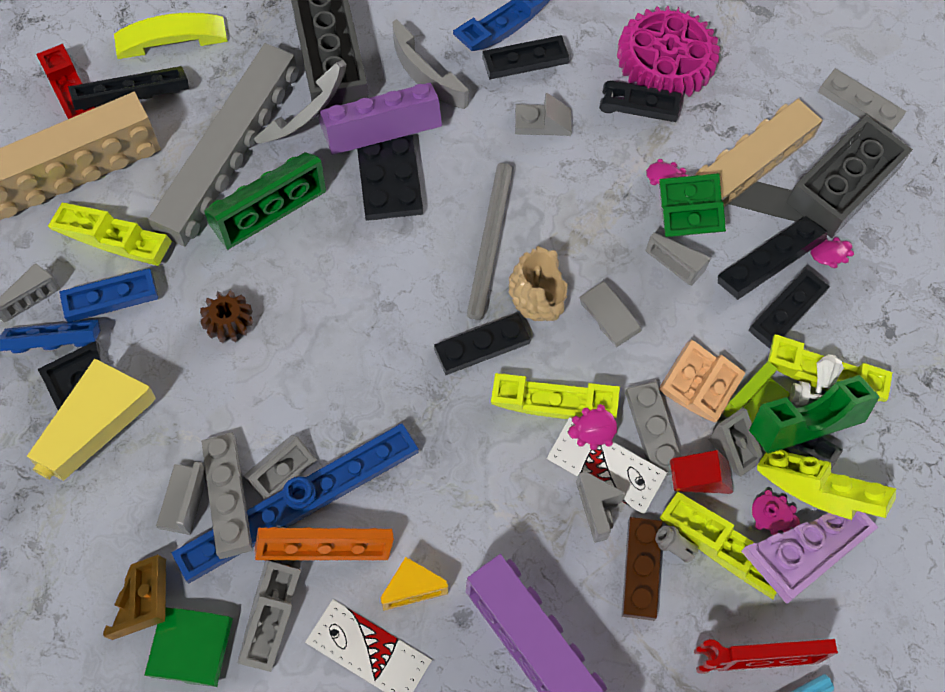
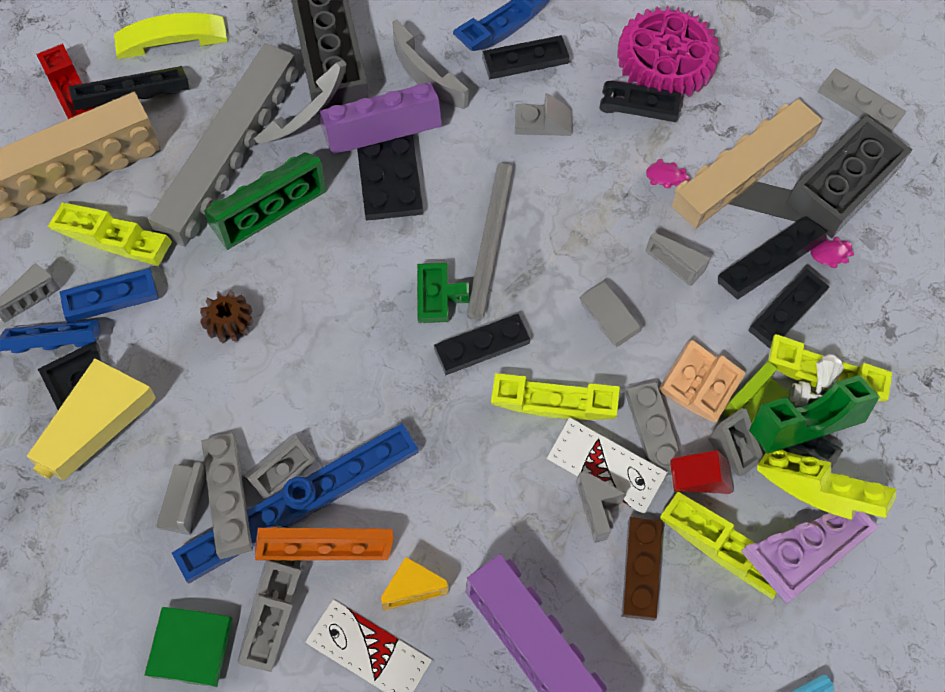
pearl gold wing [103,554,166,640] -> none
tan hair [509,246,568,321] -> none
dark pink piece [568,404,617,450] -> none
light grey pin [655,526,698,563] -> none
green slope [659,173,726,237] -> none
red tile [694,639,838,674] -> none
dark pink piece [752,490,800,535] -> none
none -> green plate [417,263,470,323]

